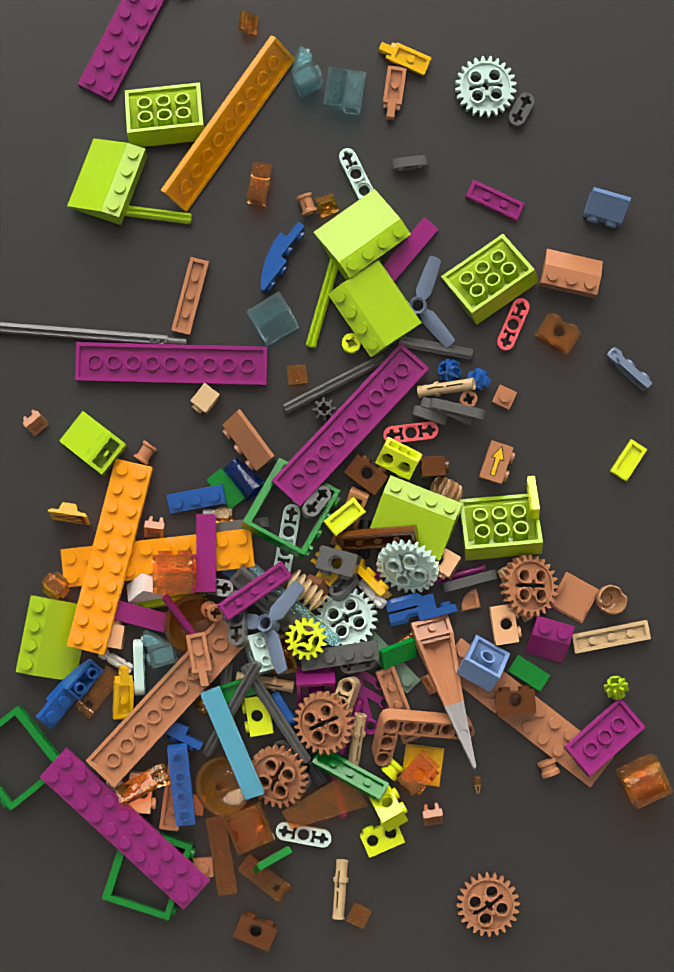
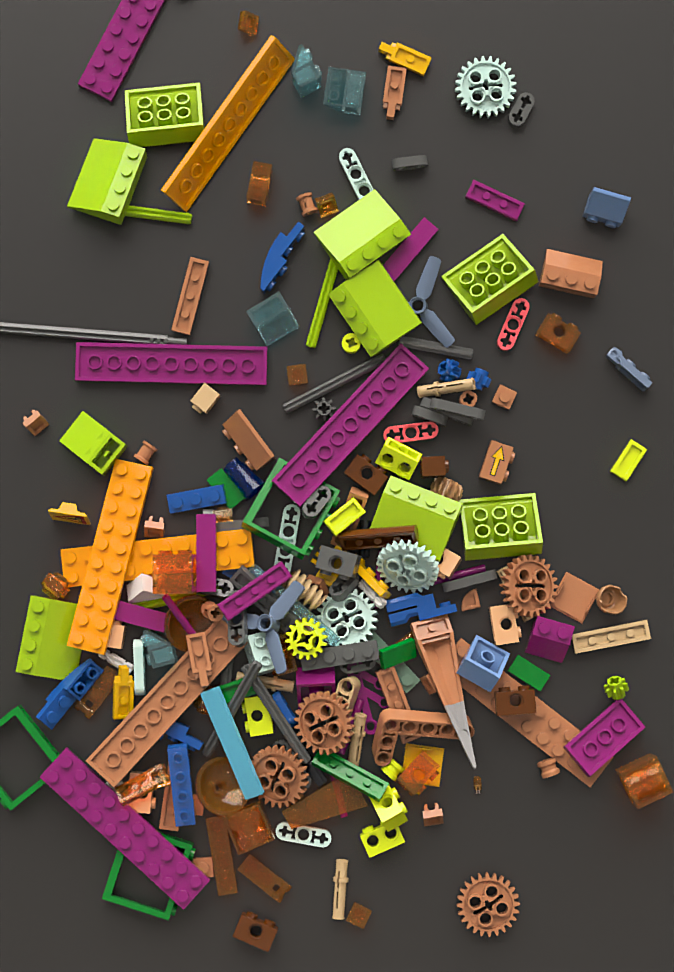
green tile [252,846,292,875] -> none
neon yellow tile [526,476,540,519] -> none

